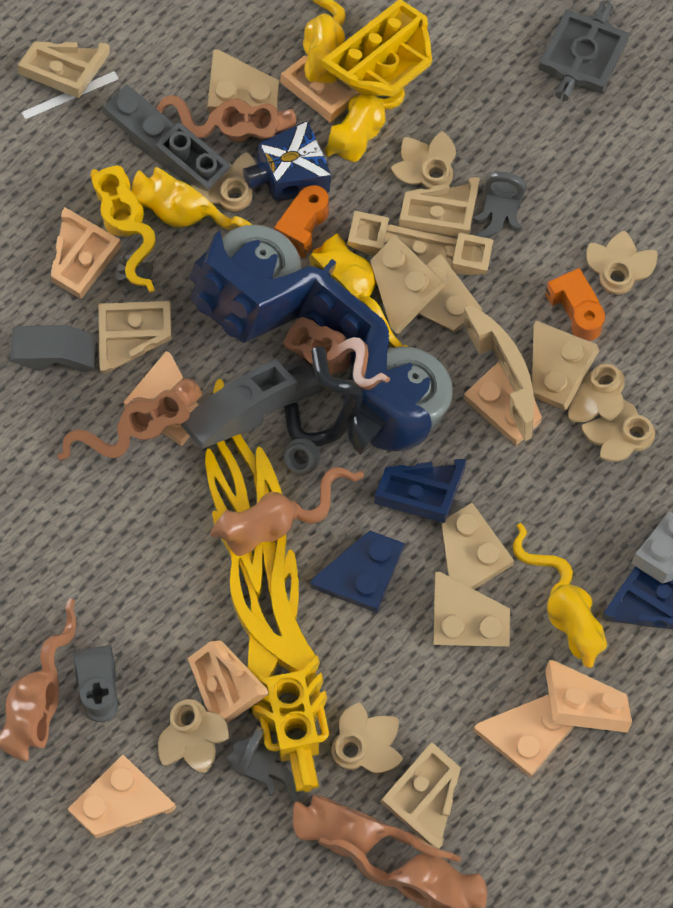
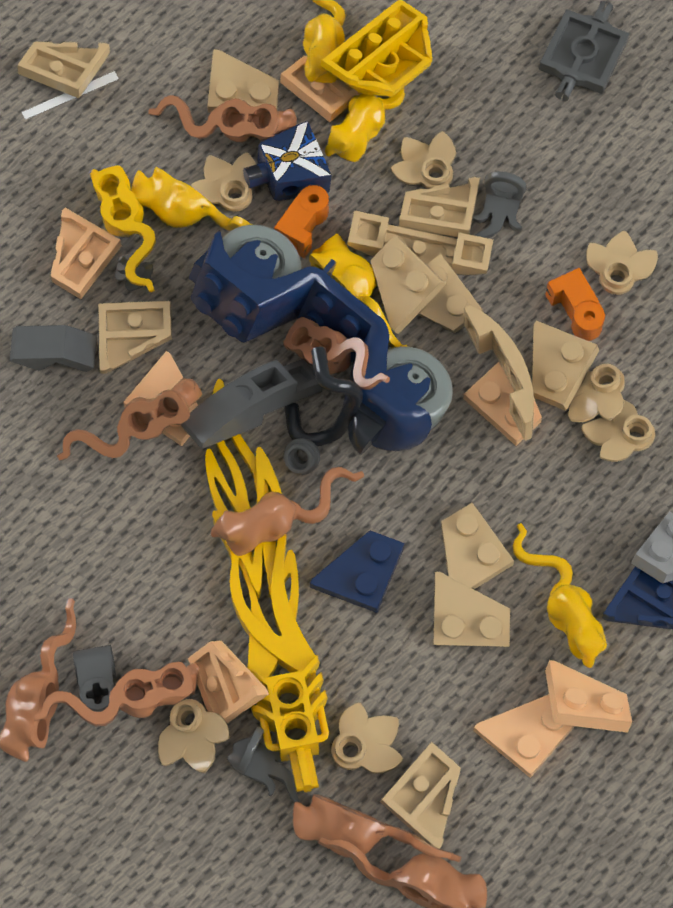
light nougat wing [68,755,176,838] -> none
dark grey slope [103,84,231,191] -> none
dark blue wing [374,459,466,523] -> none
none -> nougat animal [33,662,200,726]

